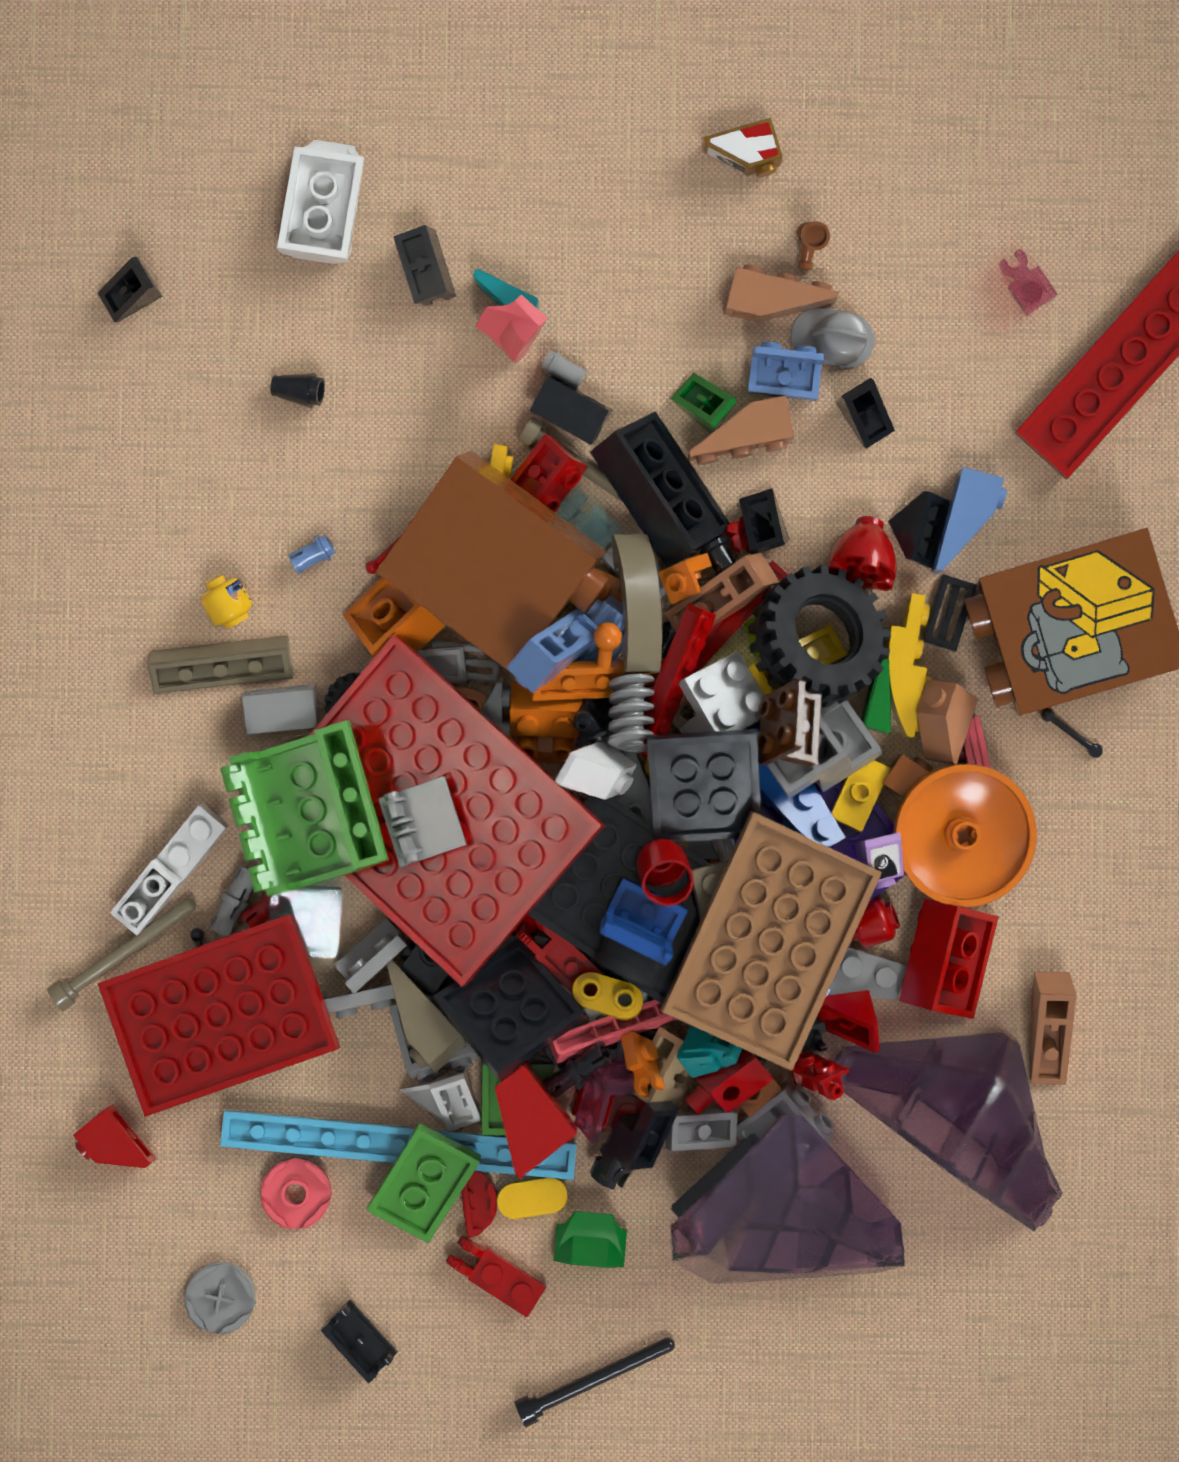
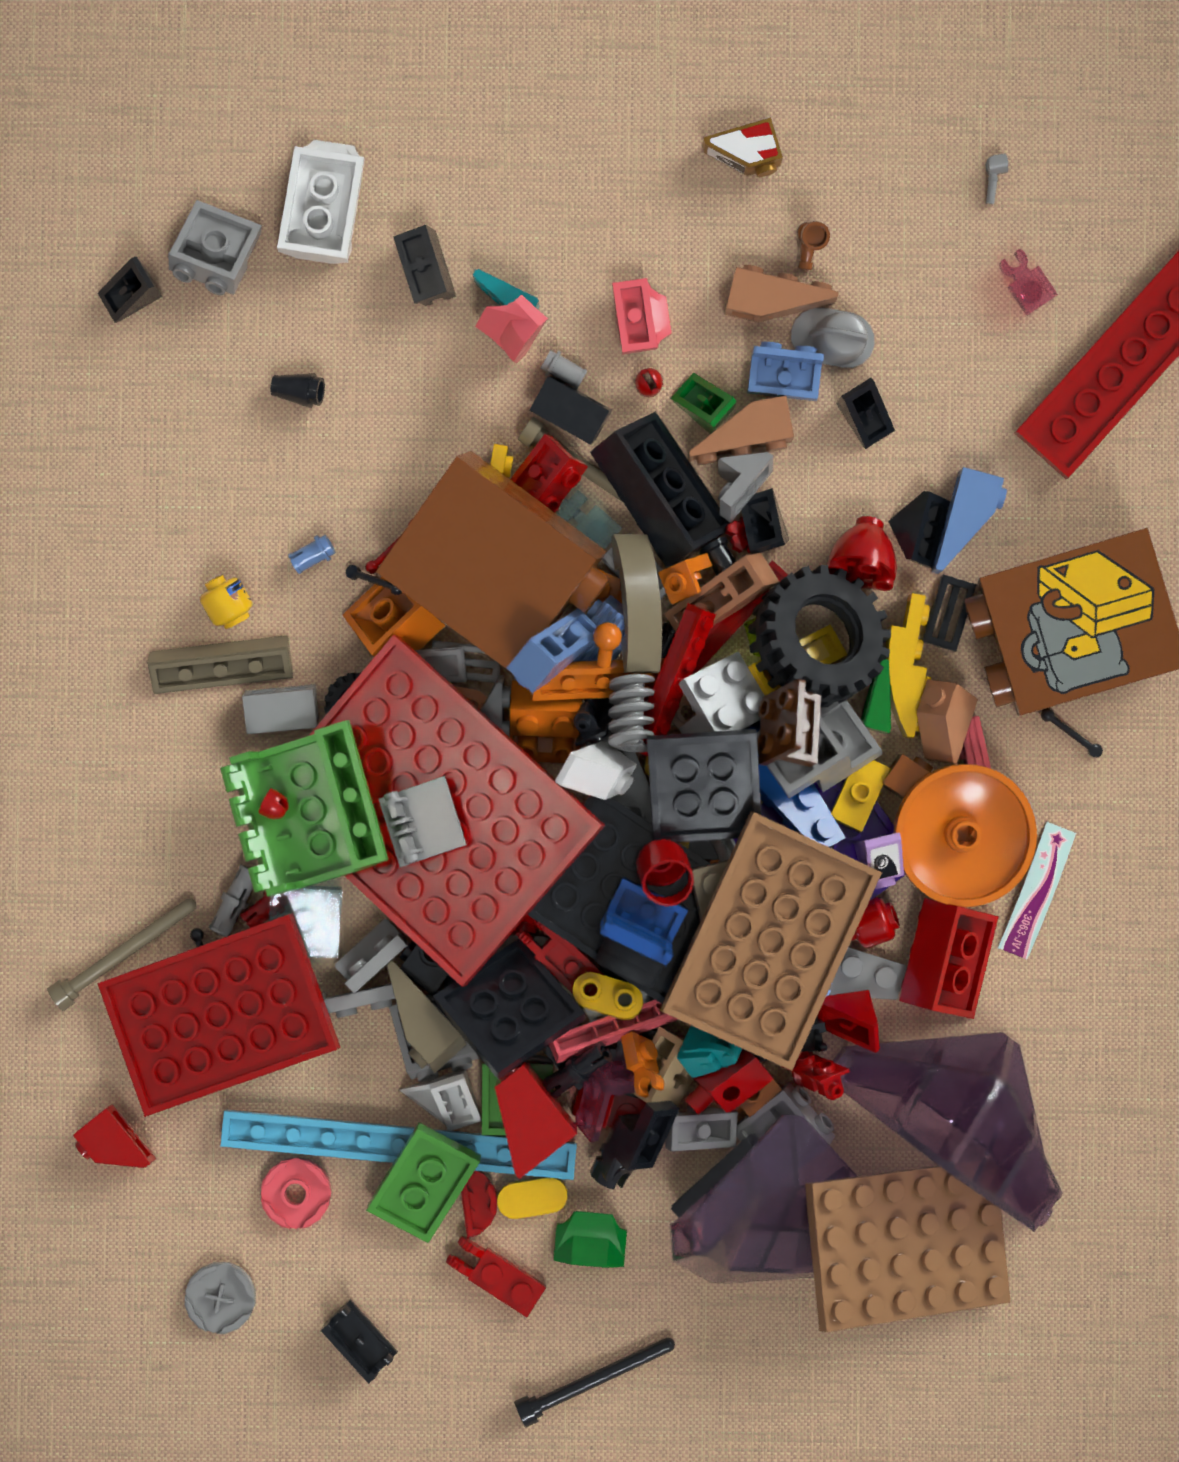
white slope [110,803,230,935] -> none
nougat slope [1030,972,1076,1085] -> none
none -> light grey plate [168,200,262,295]
none -> red hinge [258,788,289,820]
none -> black hinge [345,565,402,595]
none -> coral slope [612,278,672,355]
none -> red hinge [635,368,663,398]
none -> light grey slope [718,452,773,522]
none -> medium nougat plate [805,1159,1011,1332]
none -> light grey hand [985,154,1008,204]
none -> sticker [998,822,1076,959]

